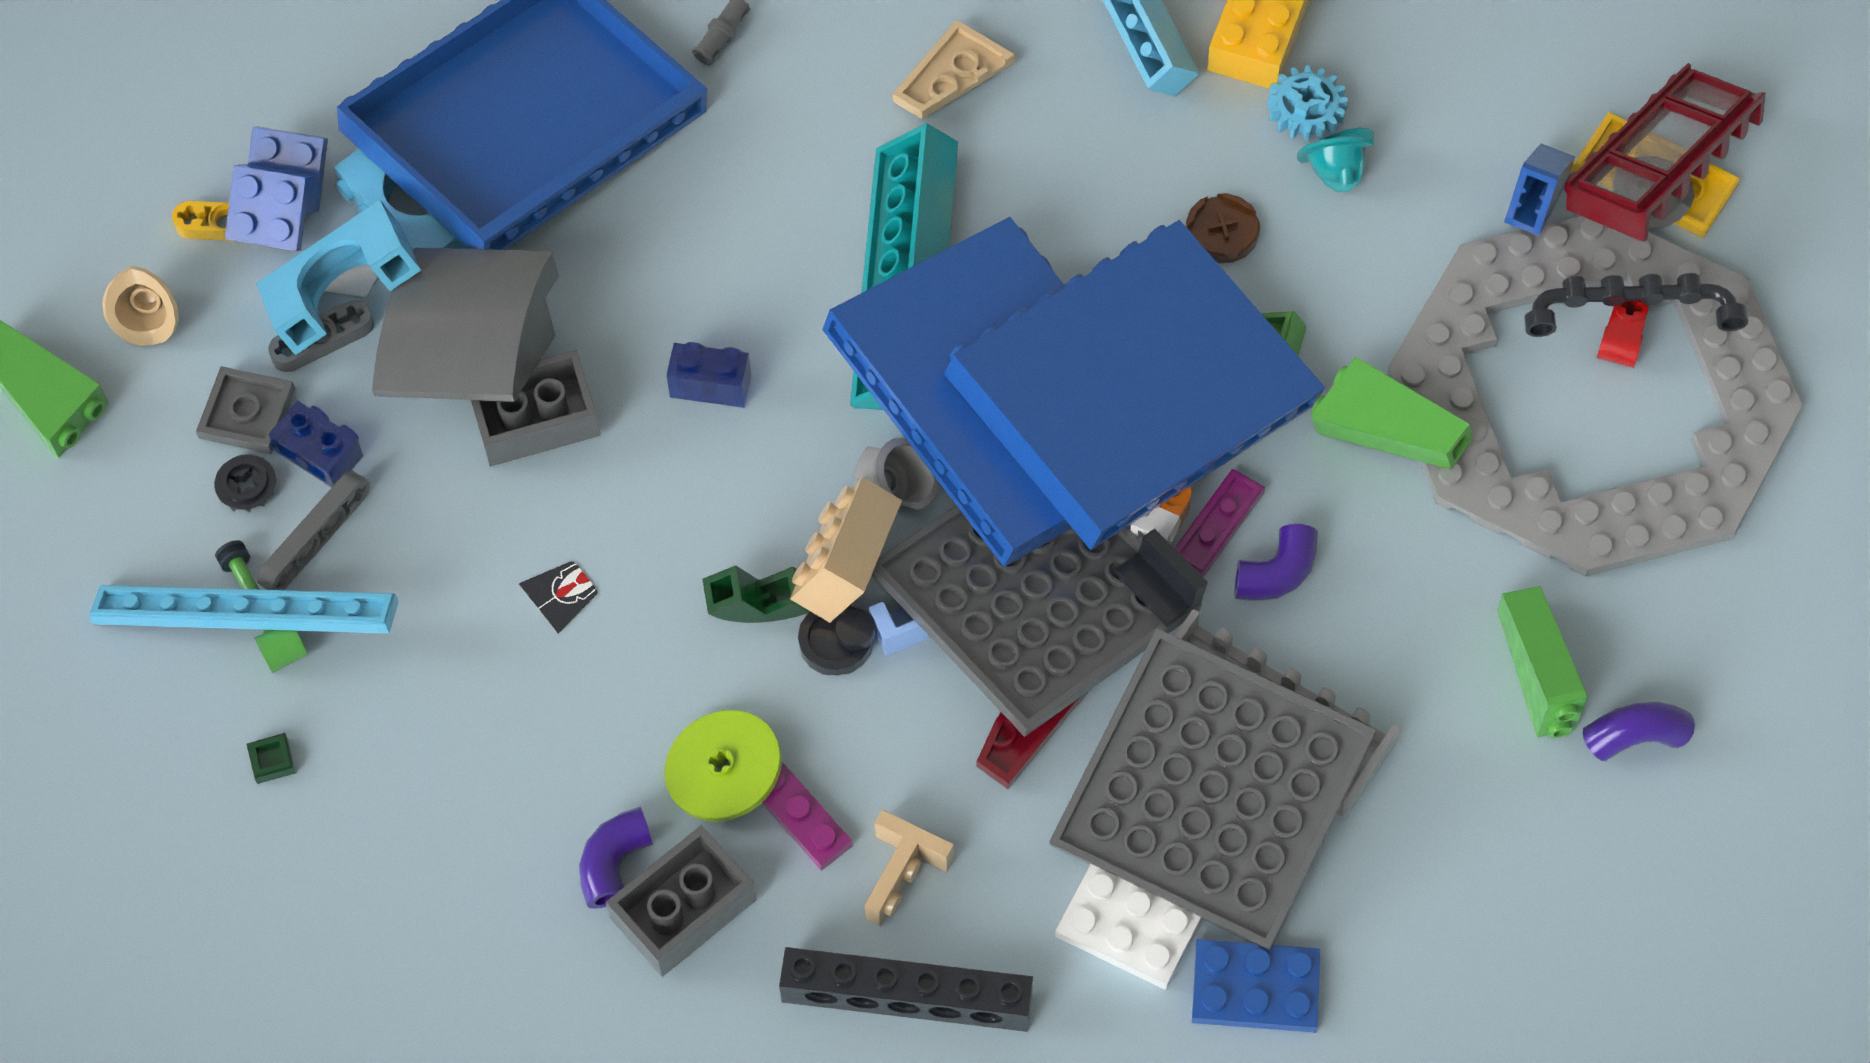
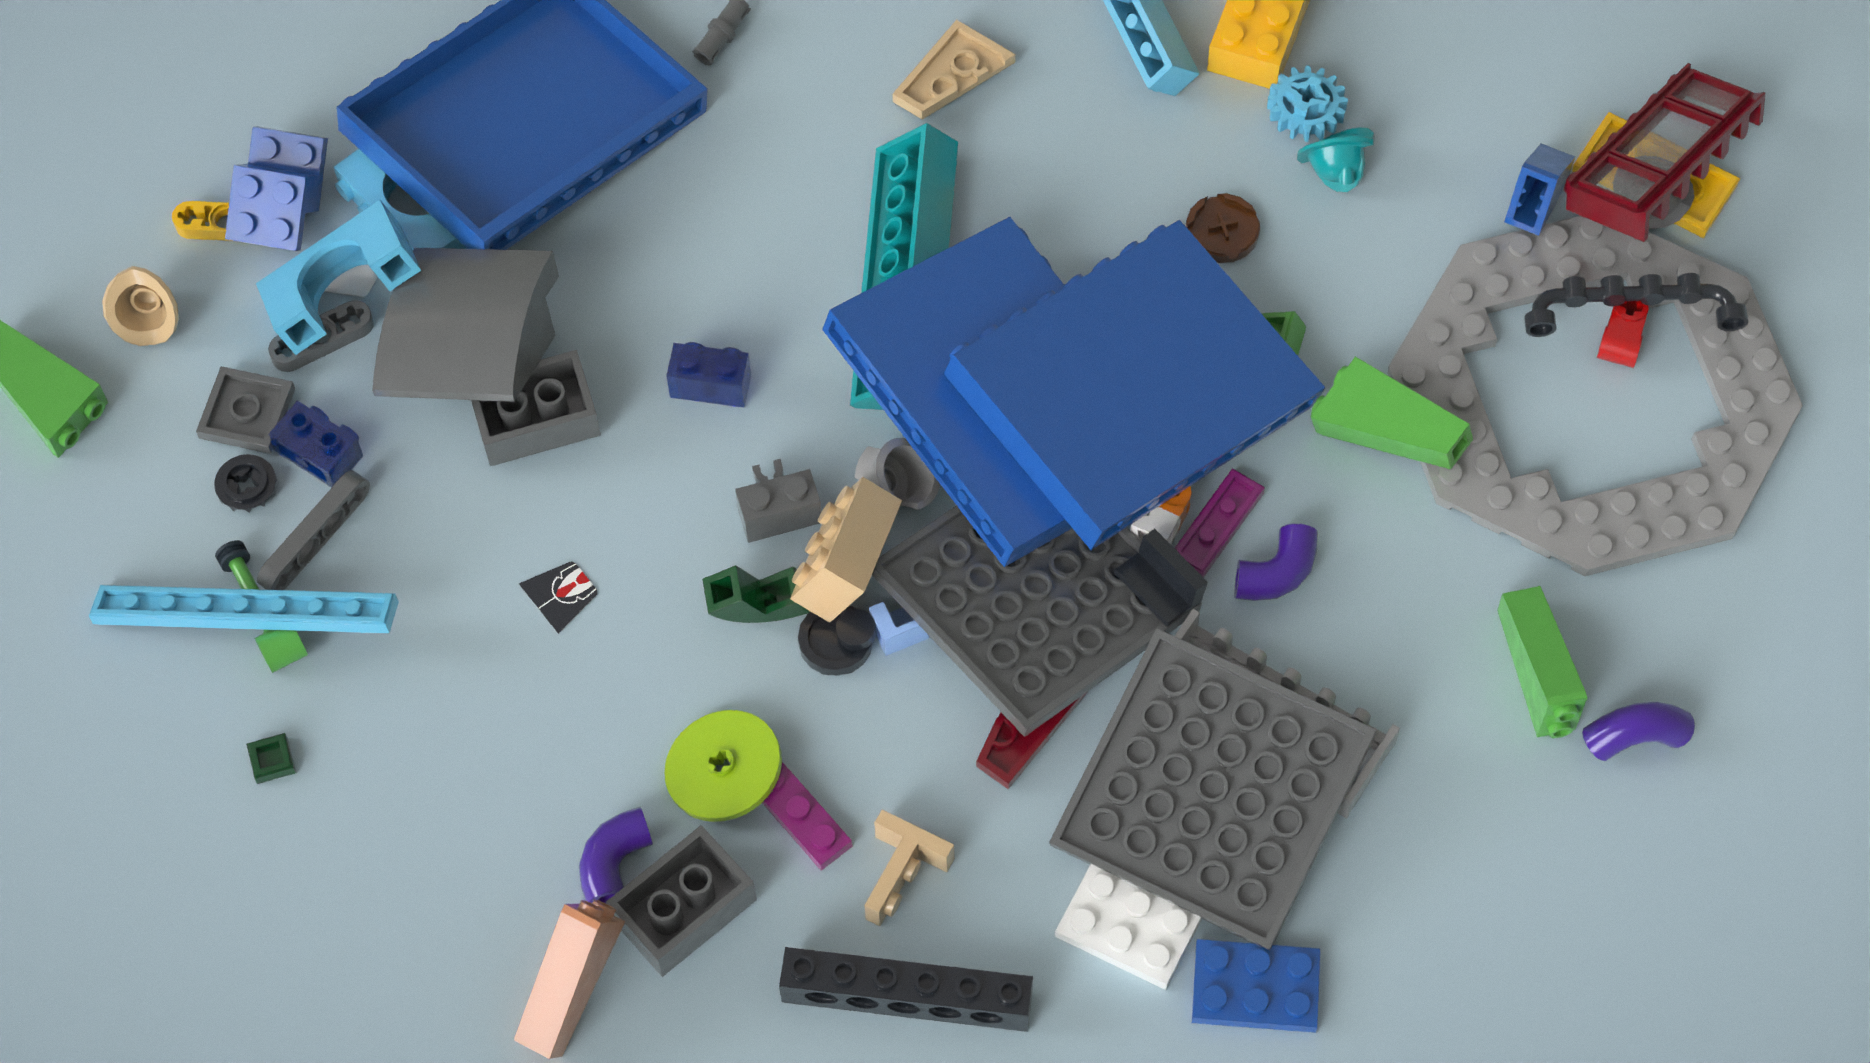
none -> slope [514,899,625,1059]
none -> dark grey brick [735,459,821,543]

